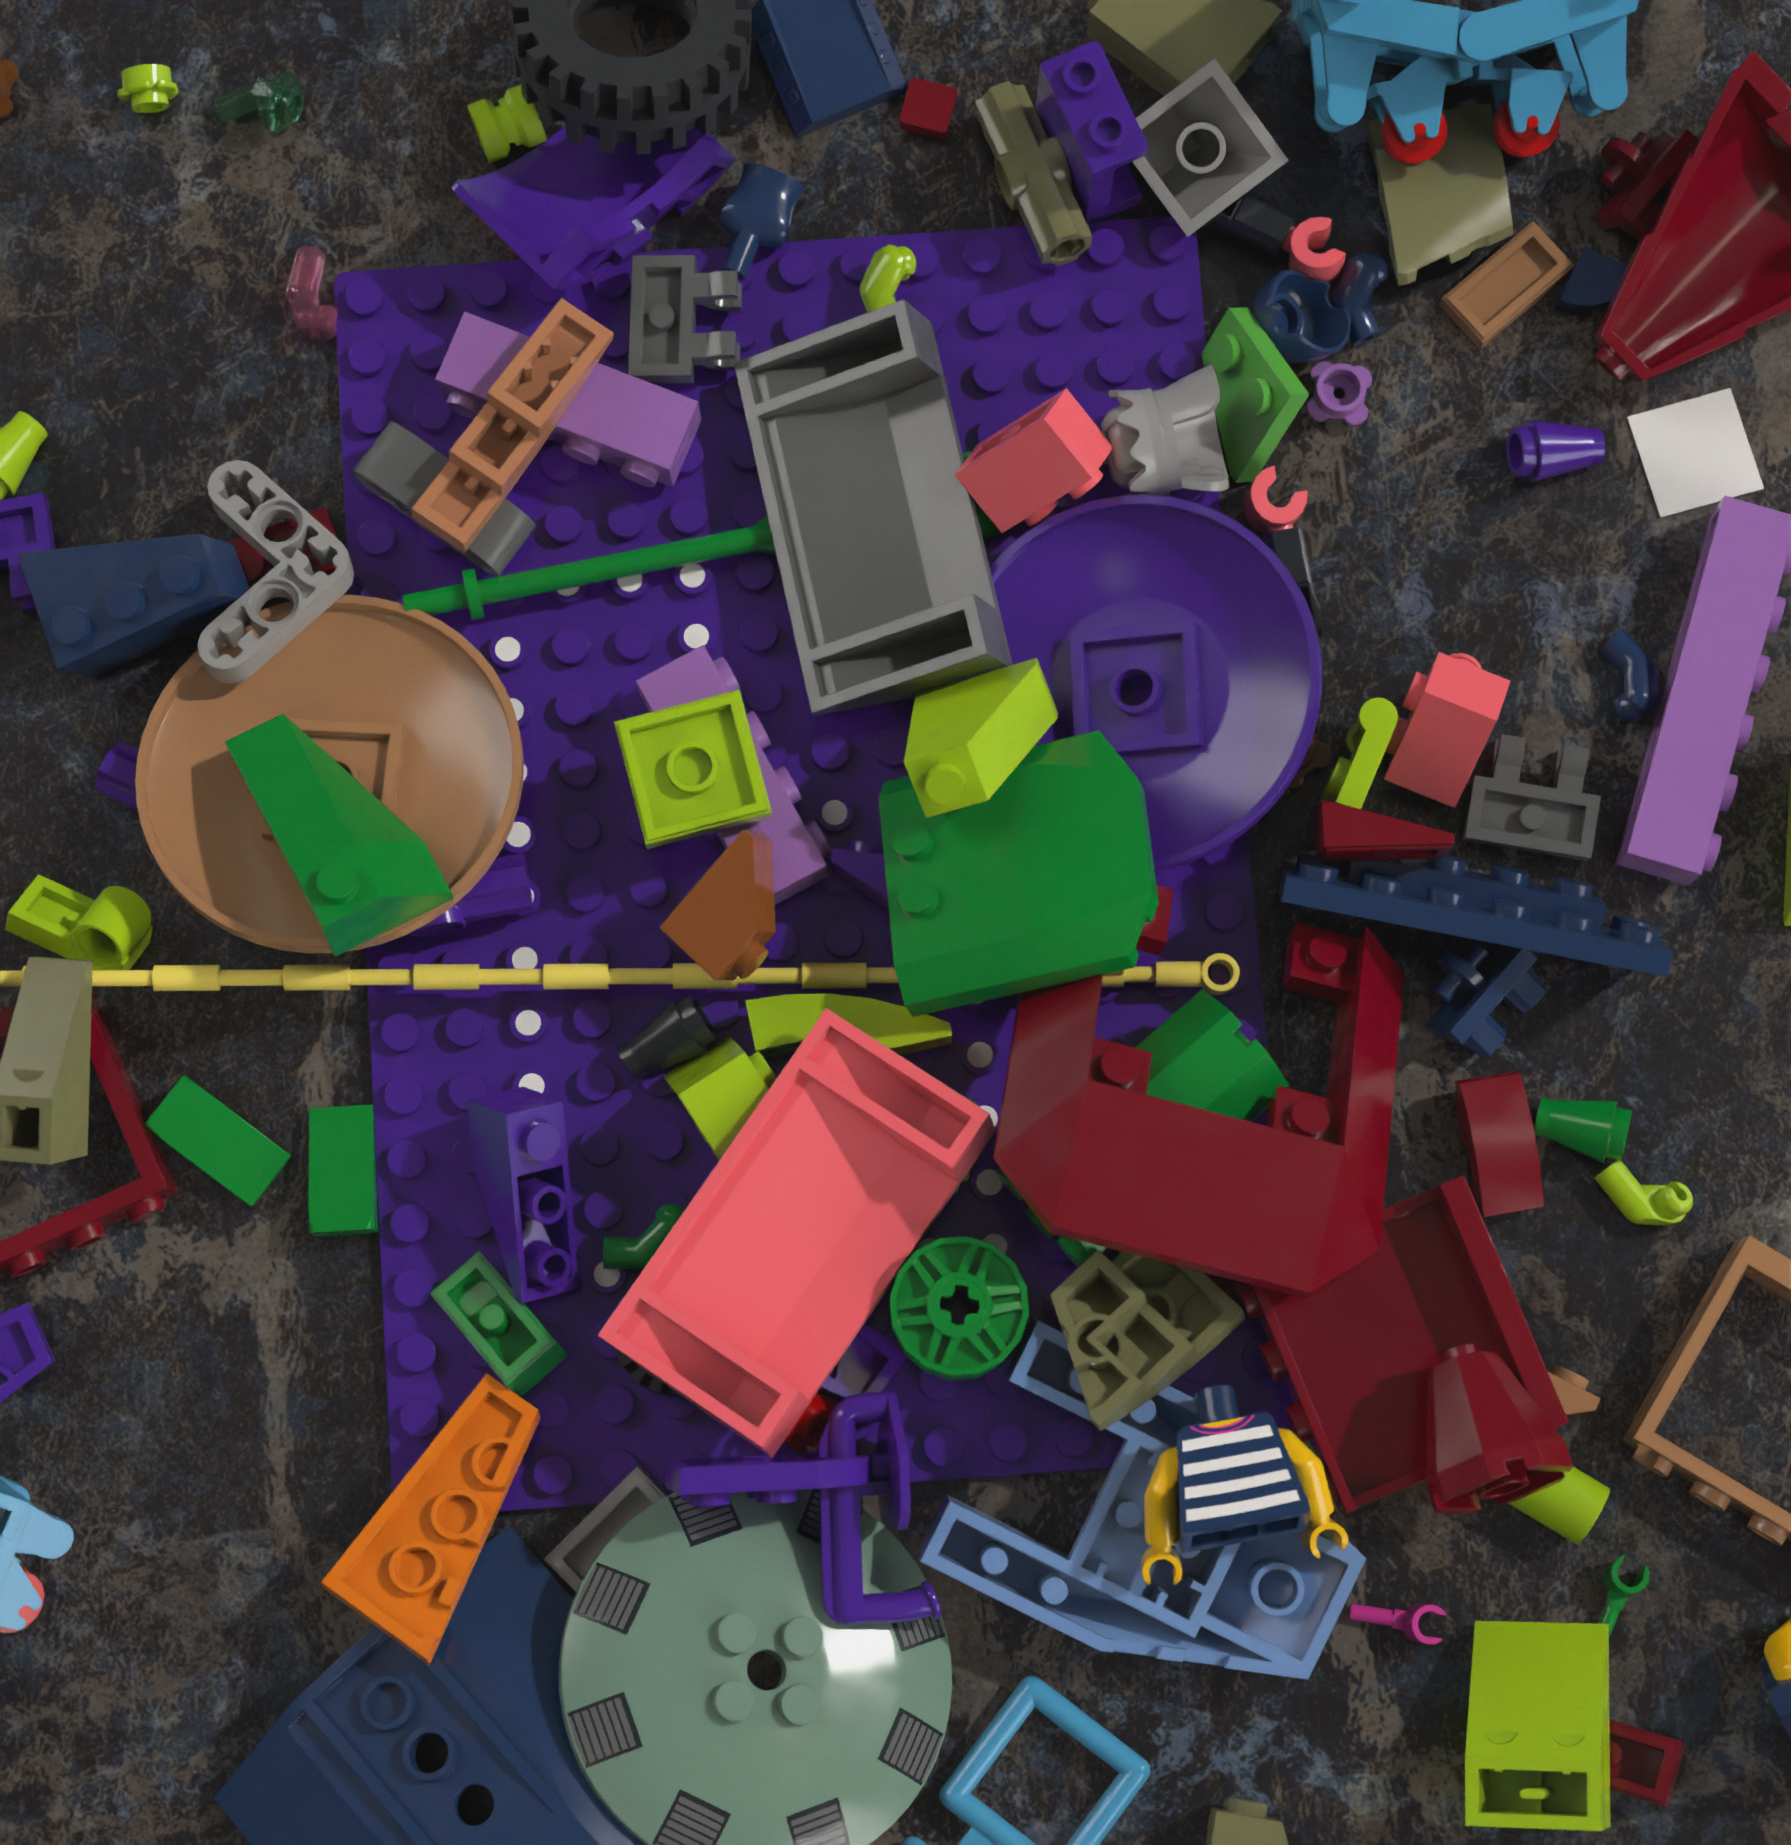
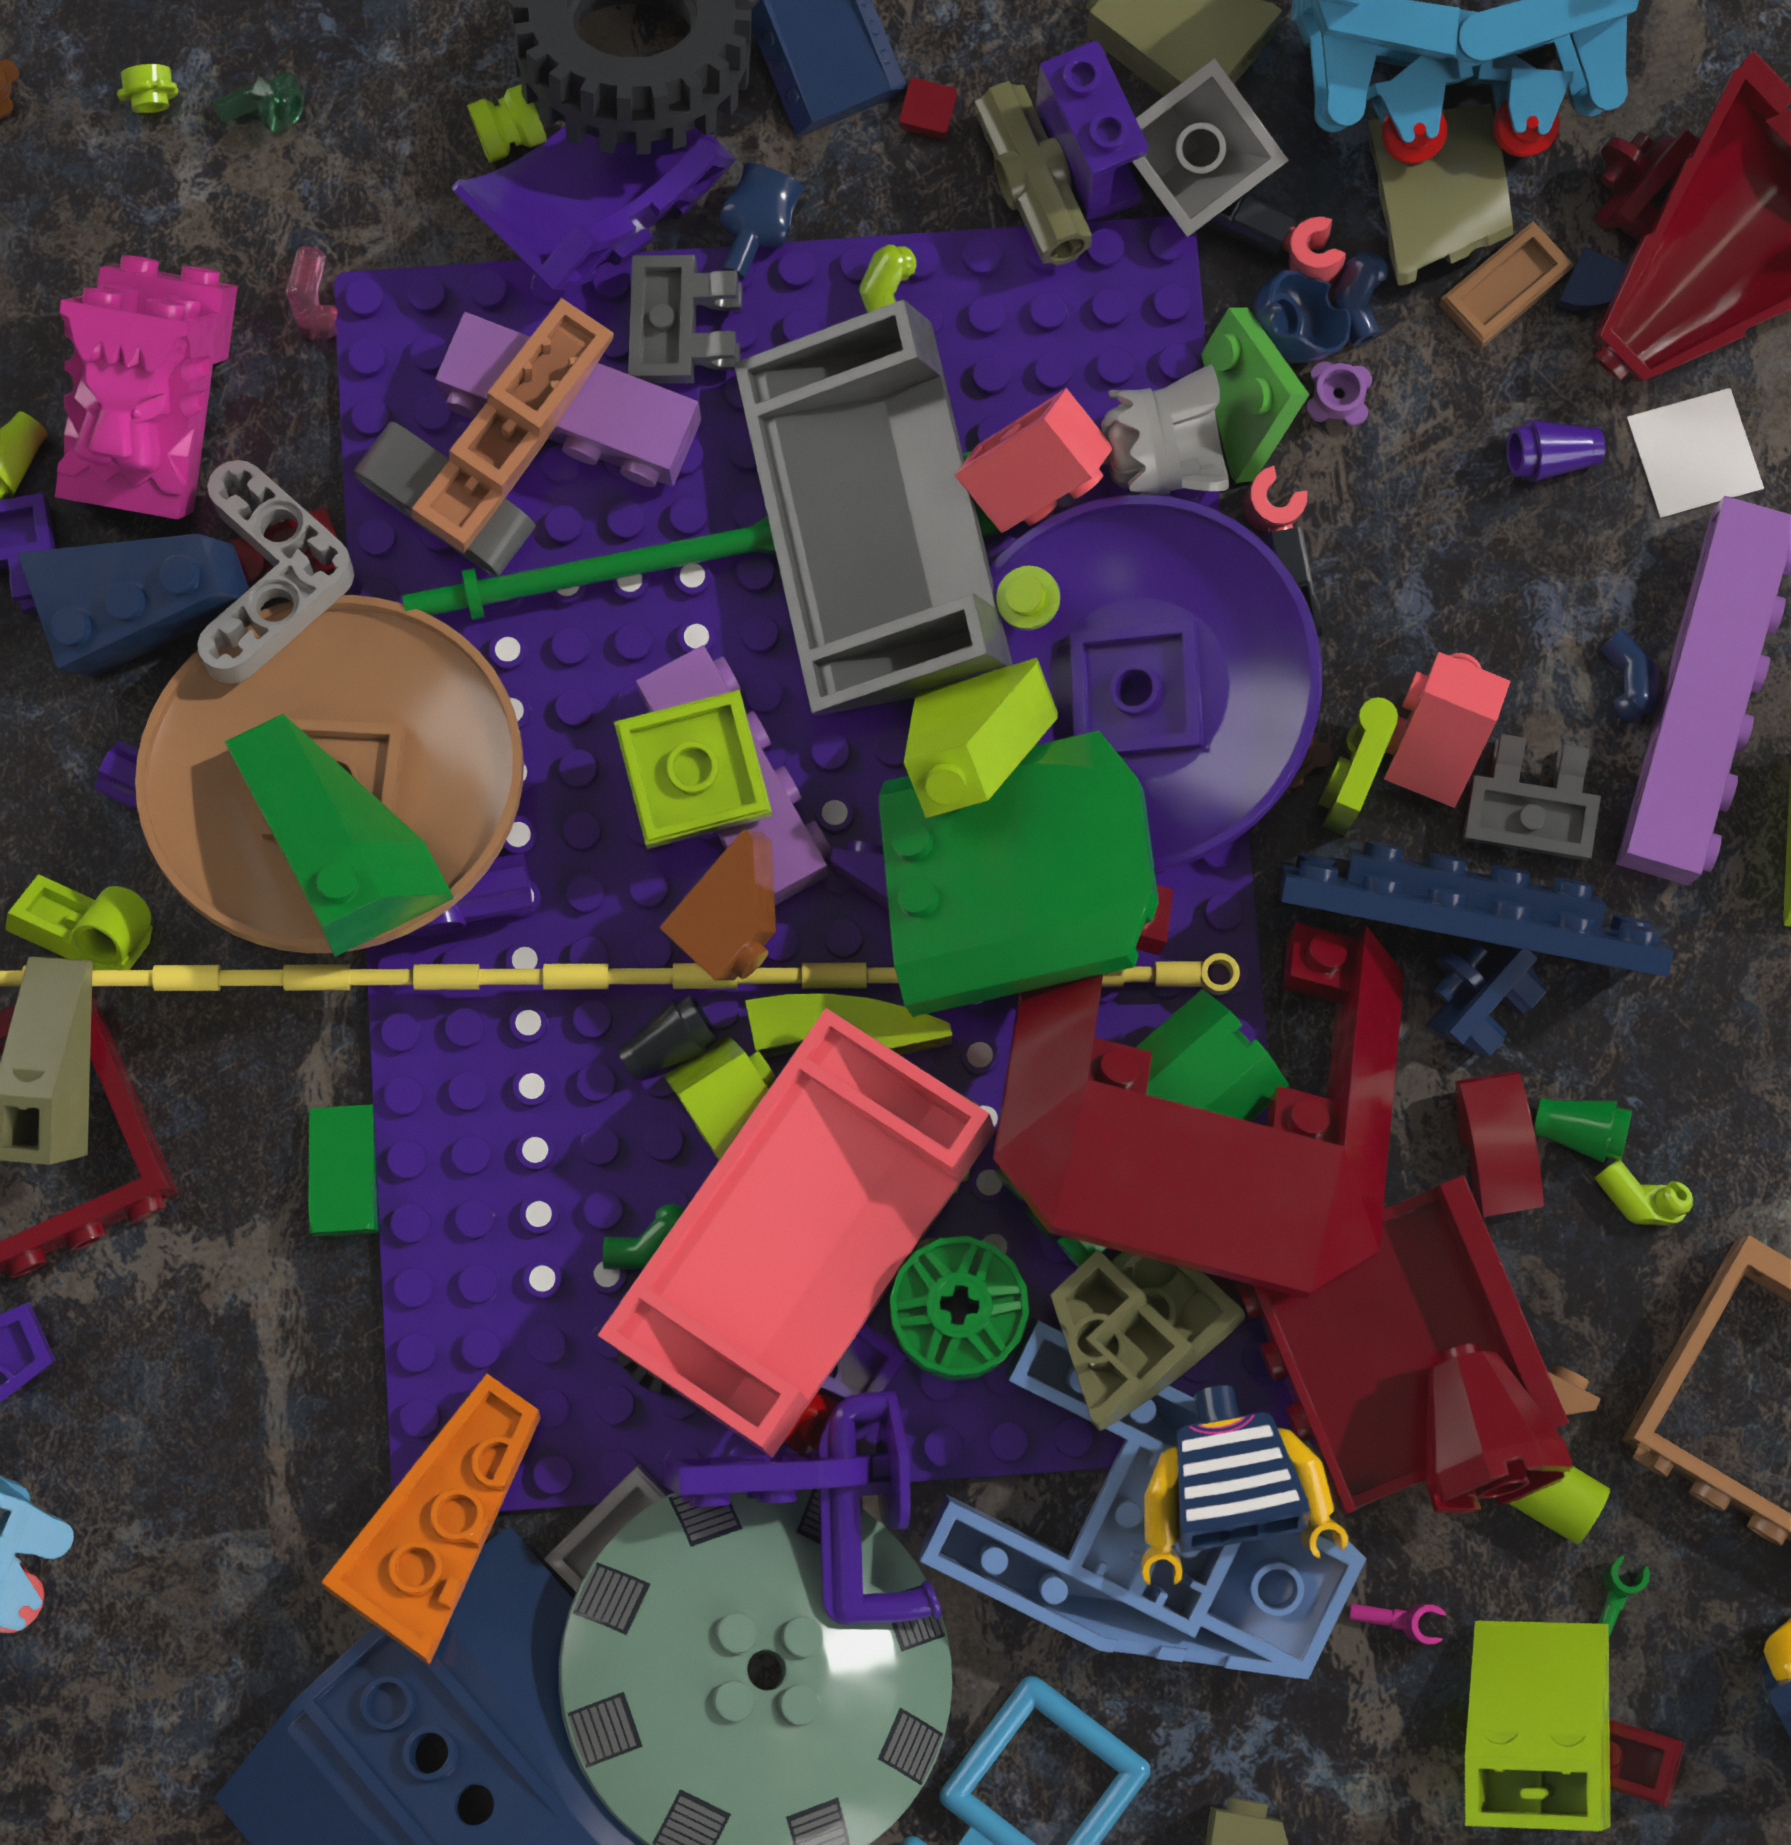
green slope [145,1075,292,1207] -> none
green slope [430,1251,568,1397] -> none
dark purple slope [467,1087,579,1304] -> none
dark red slope [1314,801,1455,862] -> none
none -> dark pink brick [55,255,238,519]
none -> lime plate [996,566,1060,630]

